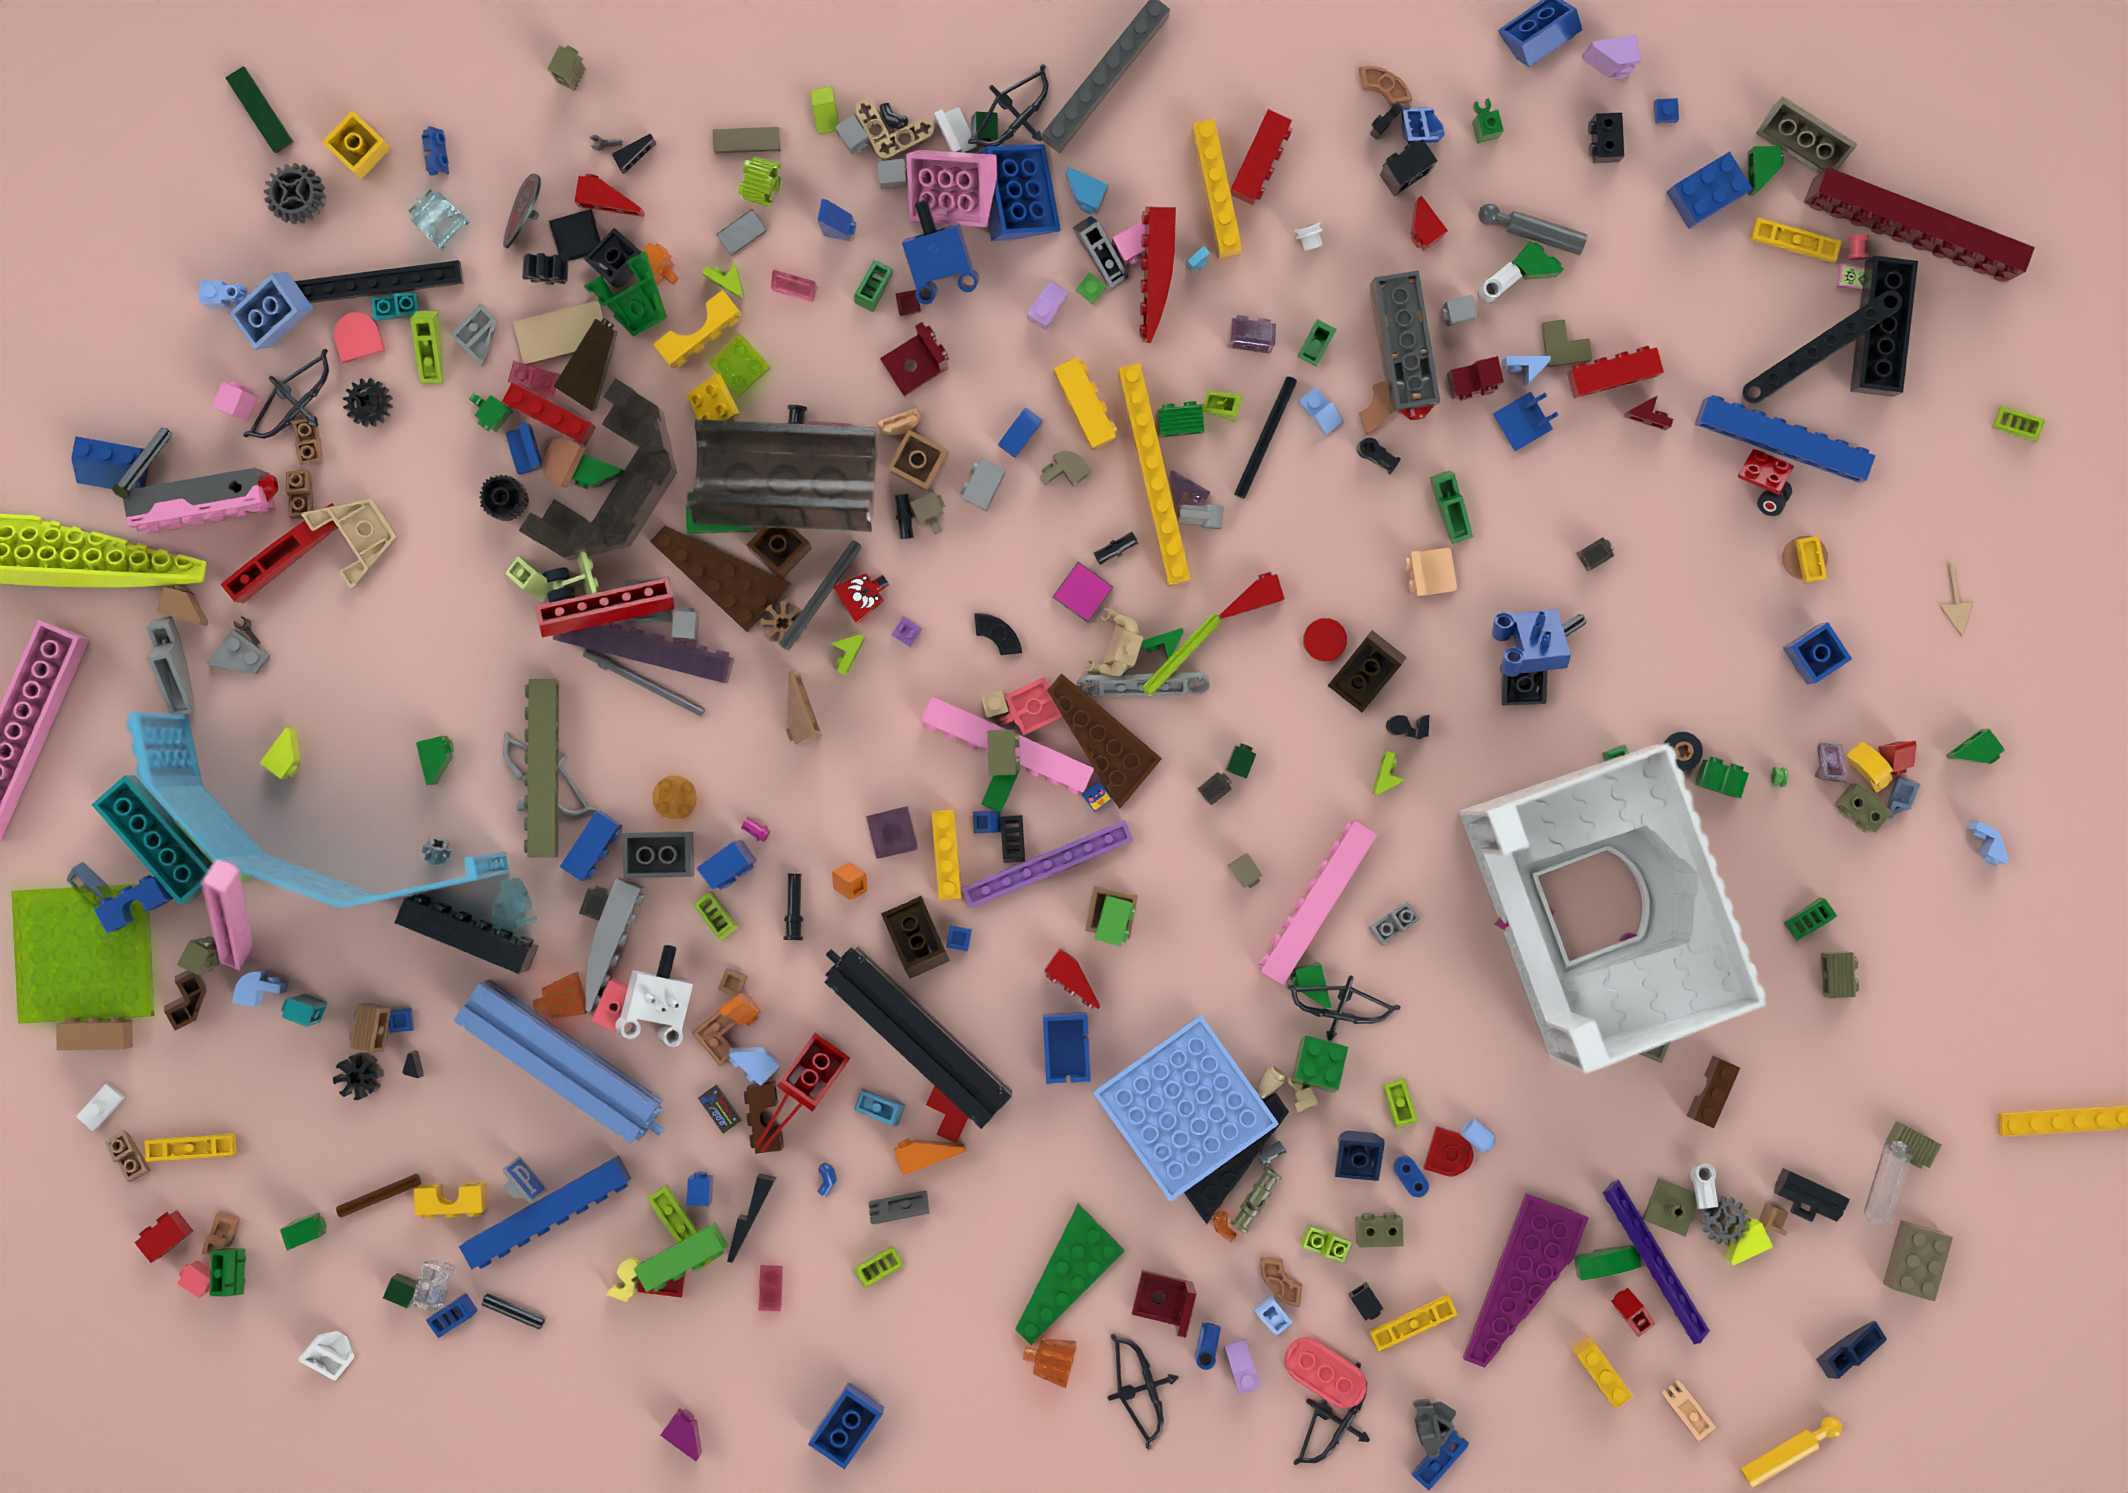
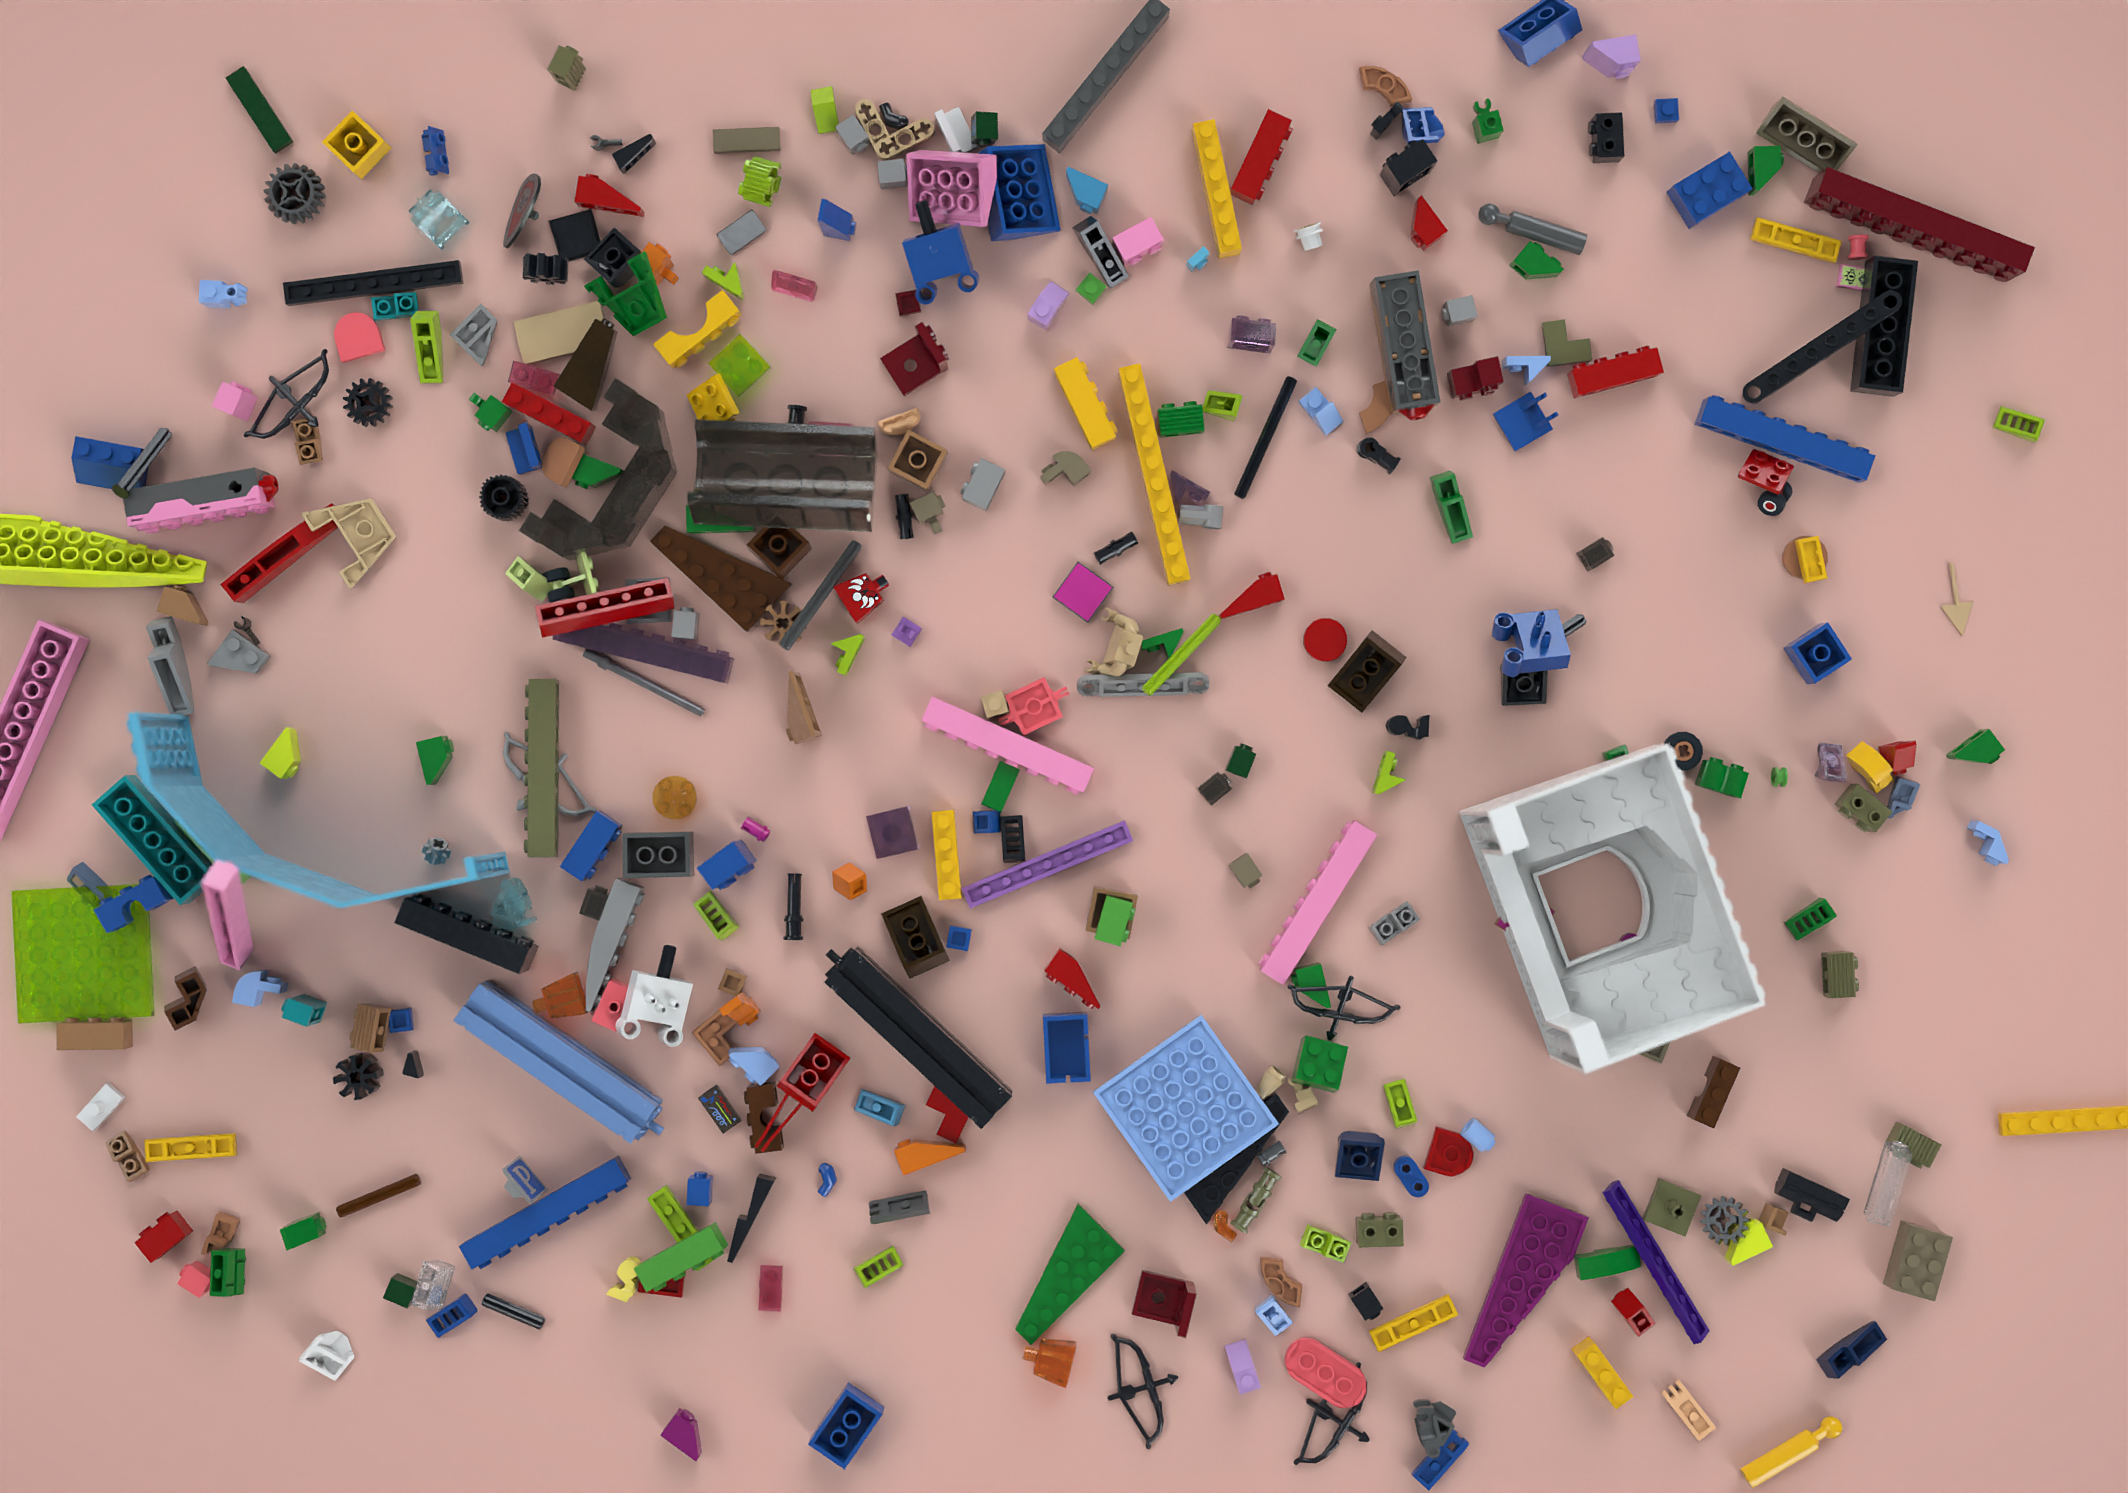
olive brick [177,936,221,975] -> none
medium blue brick [229,272,314,350] -> none
medium nougat slope [286,470,313,519] -> none
yellow arch [414,1182,487,1219] -> none
green slope [854,260,894,312] -> none
black piece [968,64,1049,147] -> none
black tile [974,613,1022,655] -> none
olive brick [987,730,1020,775] -> none
blue slope [998,407,1043,458] -> none
reddish brown wing [1047,673,1162,809] -> none
blue tile [1082,781,1112,812] -> none
red slope [1139,207,1176,343] -> none
blue piece [1195,1322,1221,1370] -> none
light nougat bracket [1405,548,1457,598] -> none
white piece [1478,262,1522,303] -> none
dark red slope [1624,396,1674,430] -> none
white piece [1690,1164,1718,1209] -> none

